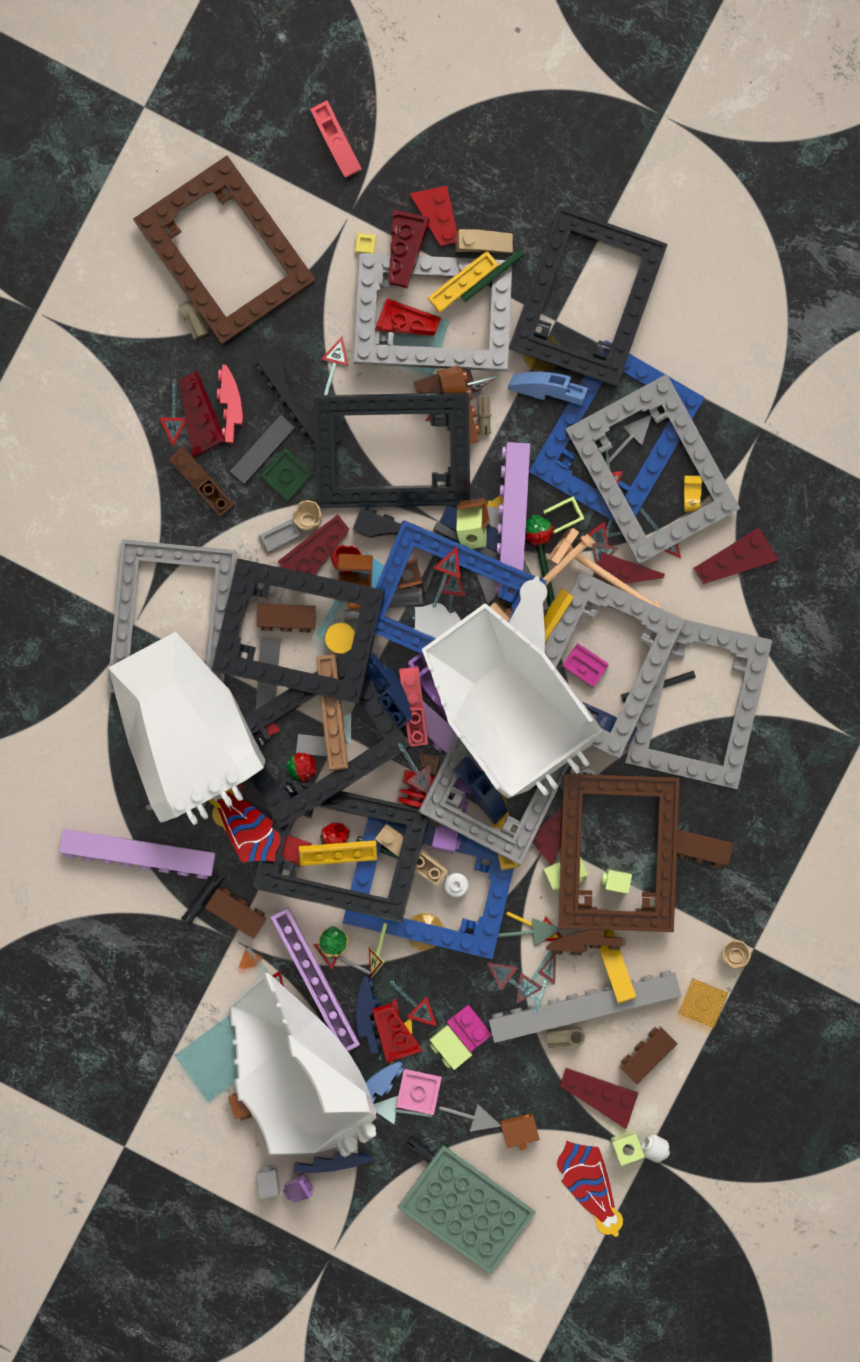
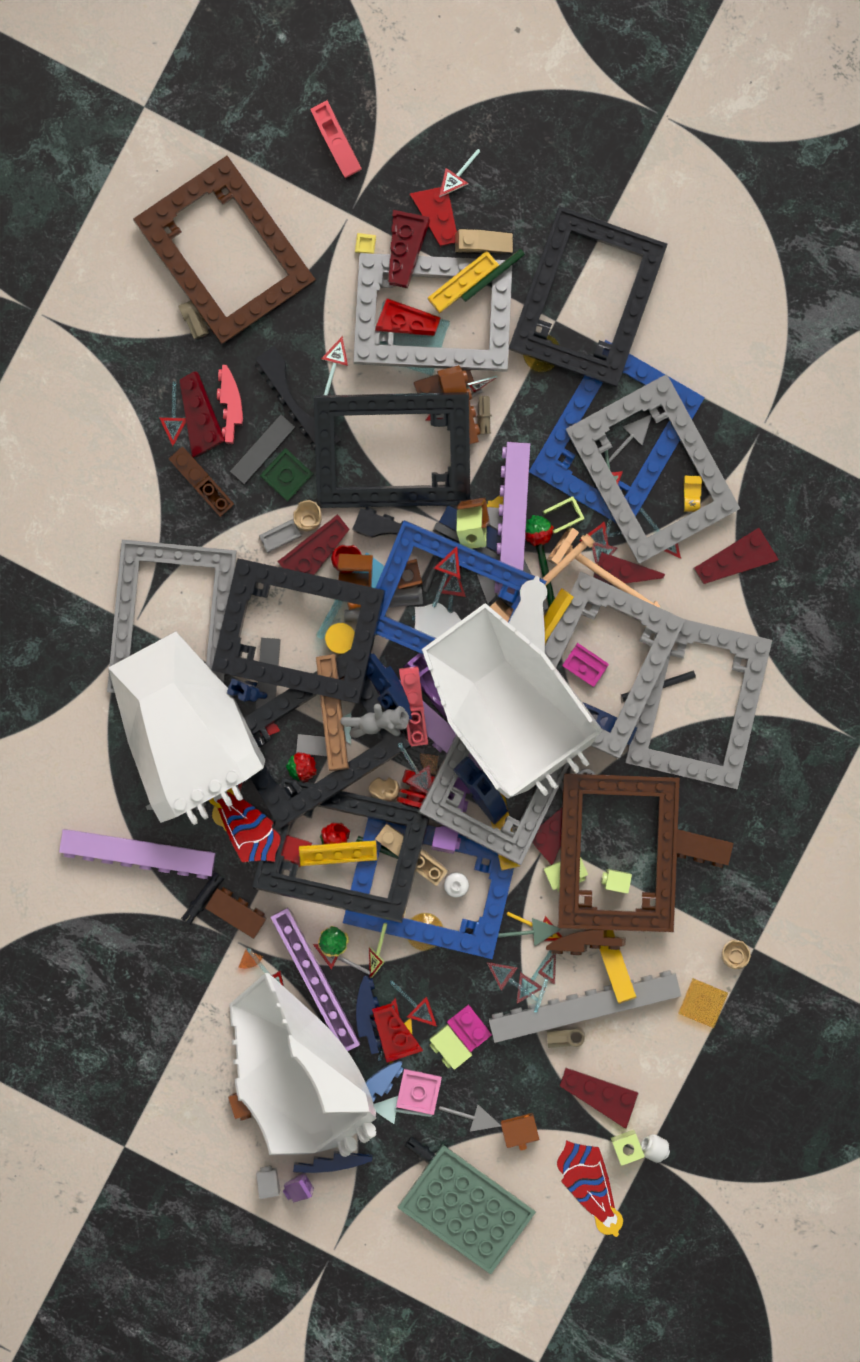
clear light blue piece [175,1015,238,1102] -> none
reddish brown brick [257,603,316,633] -> none
medium blue slope [508,372,588,405] -> none
reddish brown brick [620,1026,678,1085] -> none
none -> dark blue animal [227,679,268,702]
none -> light grey animal [340,704,409,738]
none -> tan hair [368,777,400,802]
none -> piece [439,149,480,197]

